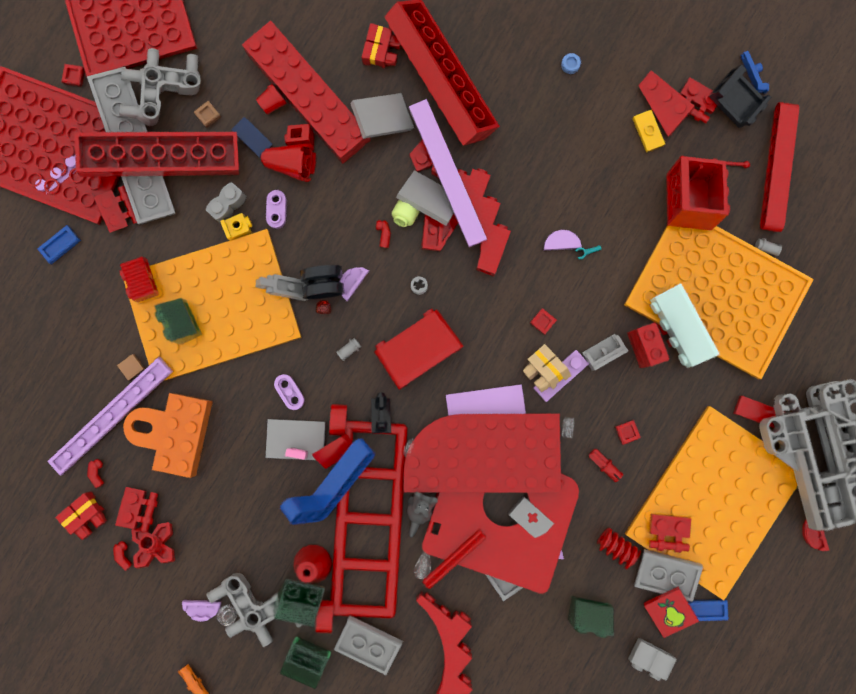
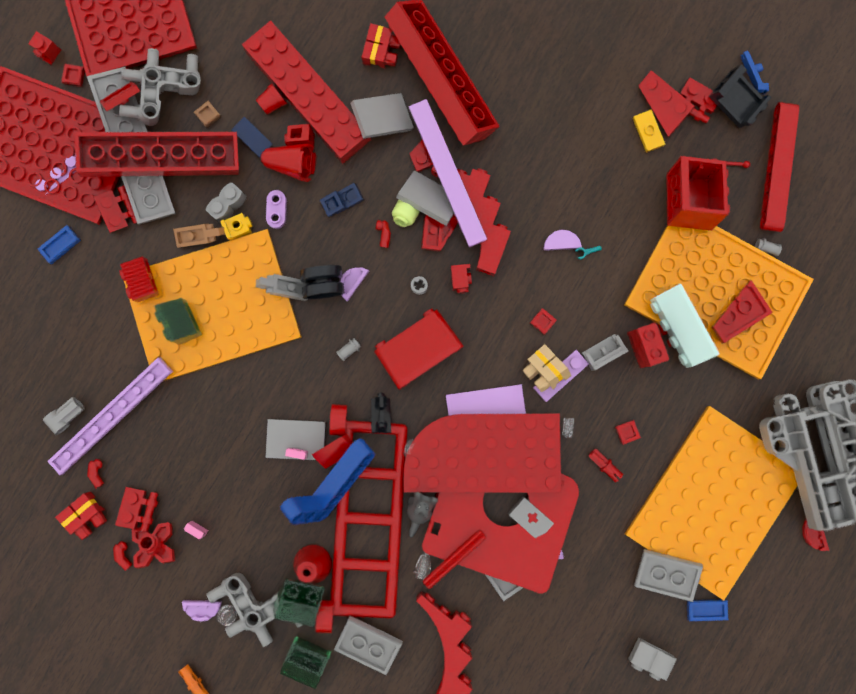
medium nougat tile [117,354,145,381] -> none
orange brick [123,393,213,478] -> none
lavender plate [274,374,305,410] -> none
clear red hinge [315,300,331,314] -> none
medium blue tile [561,53,581,74] -> none
clear green slope [568,596,614,638] -> none
red piece [597,527,641,570] -> none
red tile [644,586,699,638] -> none
red plate [649,514,692,553] -> none
red tile [733,396,785,429] -> none
none -> red brick [28,31,61,65]
none -> light grey piece [43,397,85,435]
none -> red plate [100,82,140,111]
none -> medium nougat hinge [173,223,226,248]
none -> bright pink tile [184,521,209,539]
none -> dark blue slope [320,183,364,217]
none -> red brick [451,264,472,293]
none -> red wing [711,280,773,344]

